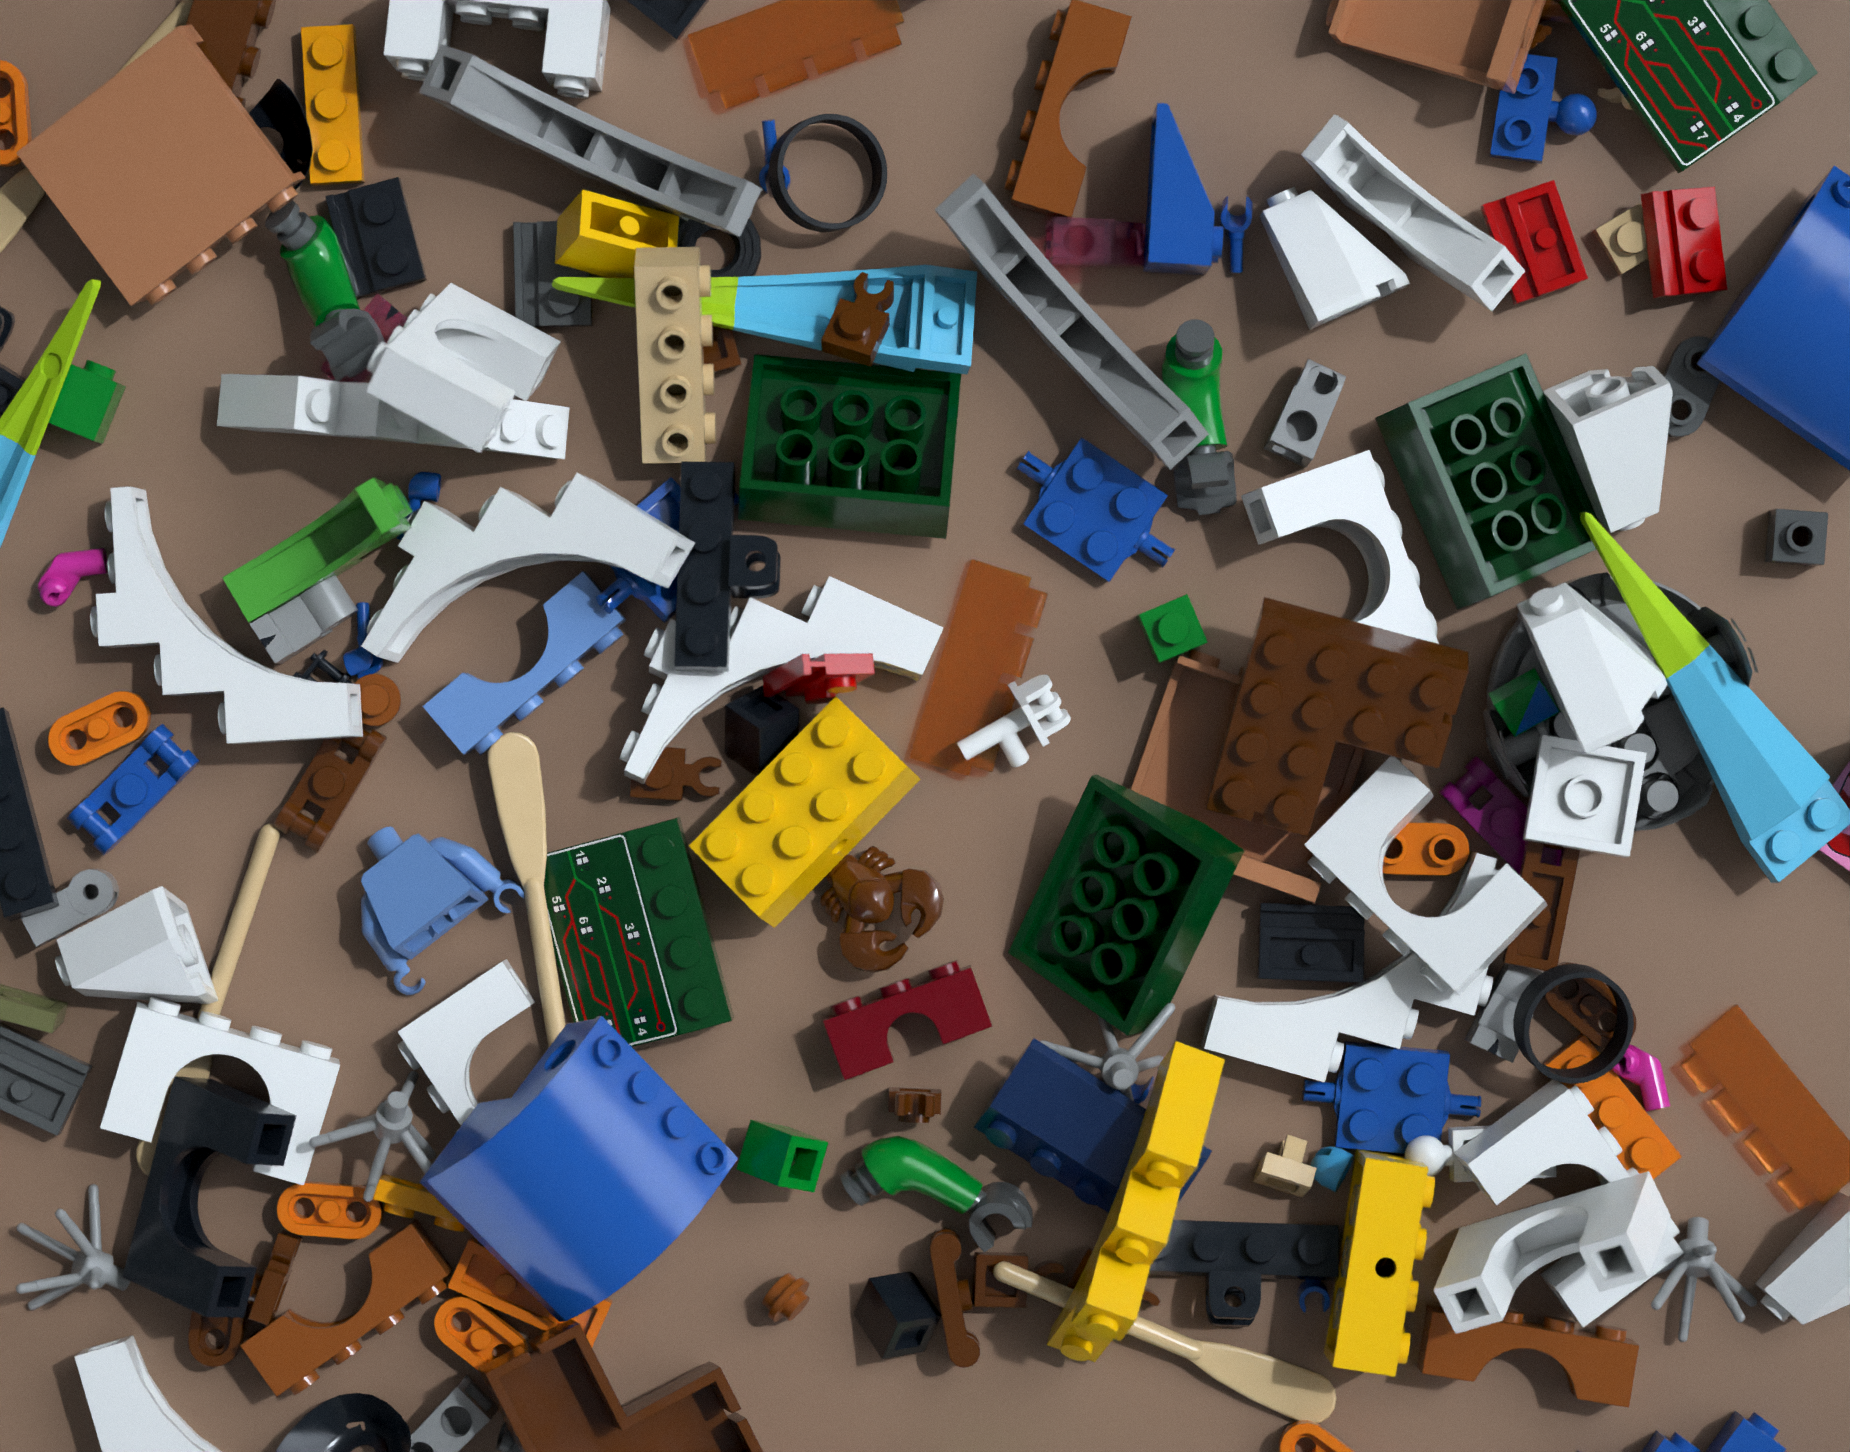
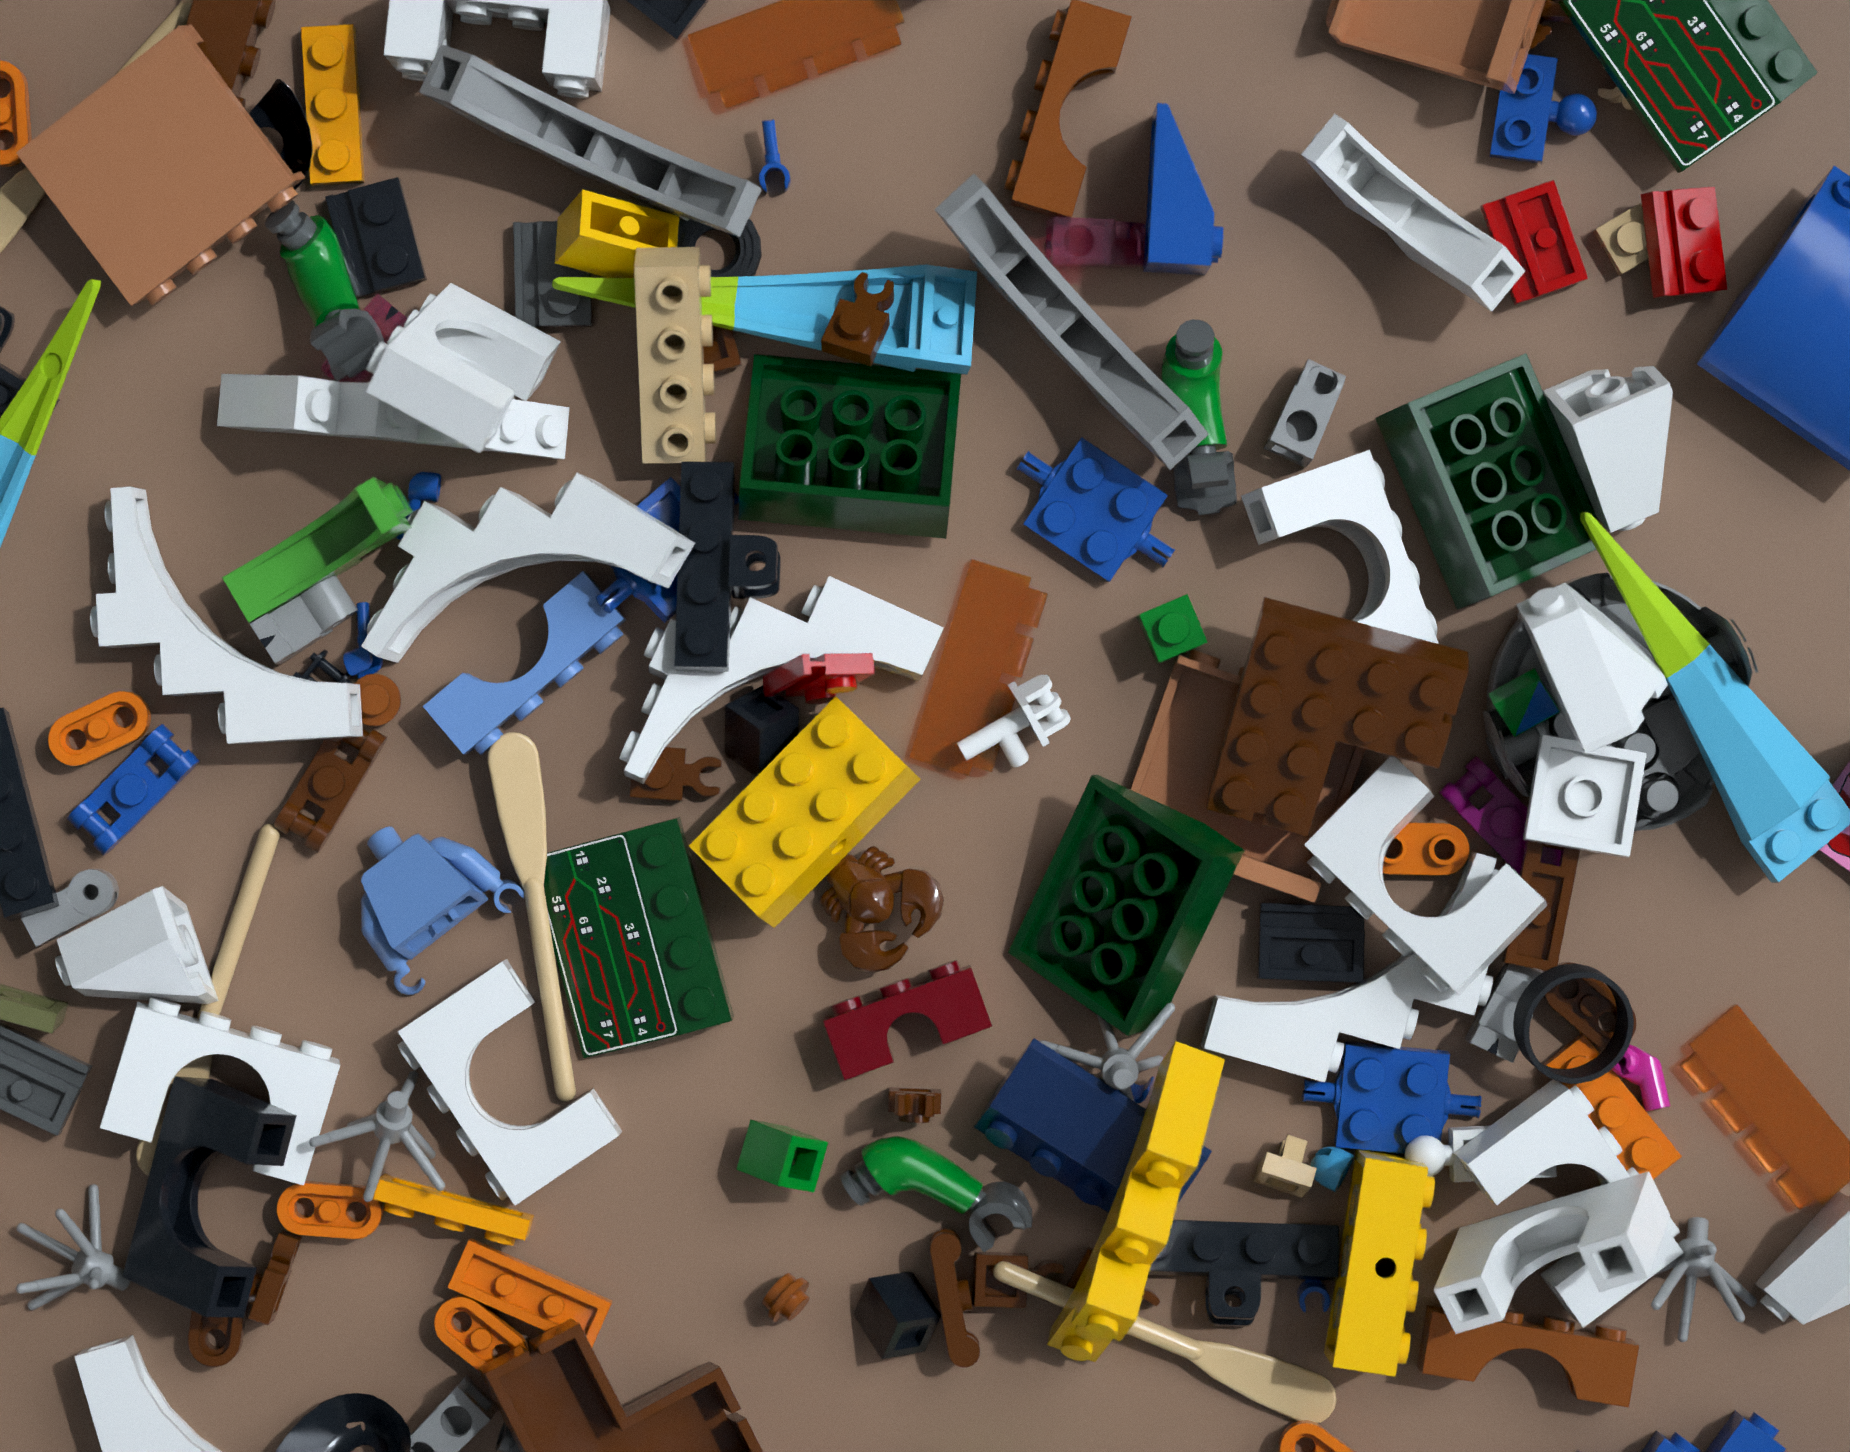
dark pink arm [38,548,108,607] -> none
green brick [49,359,126,444] -> none
dark orange arch [240,1219,452,1397] -> none
blue slope [419,1016,738,1322] -> none
black tyre [768,114,887,232] -> none
blue hand [1221,196,1253,273] -> none
white slope [1259,187,1410,330] -> none
dark grey plate [1663,336,1720,438] -> none
dark grey plate [1765,509,1828,566] -> none

